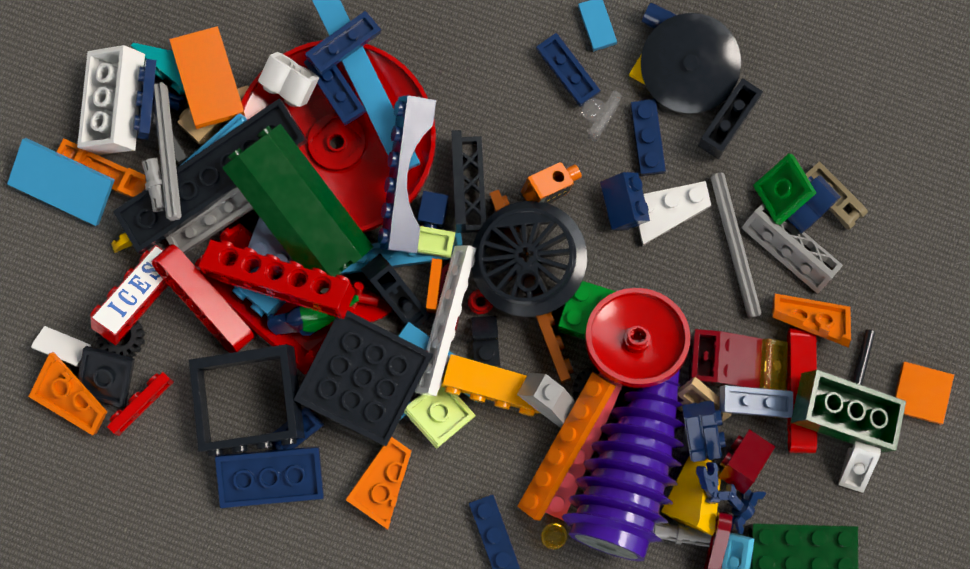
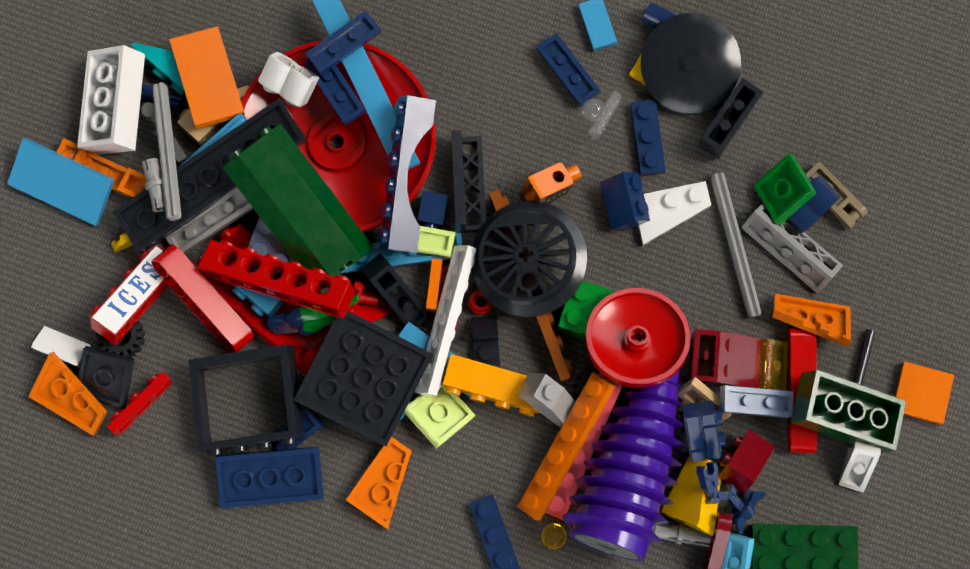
dark blue plate [133,59,156,139] -> none

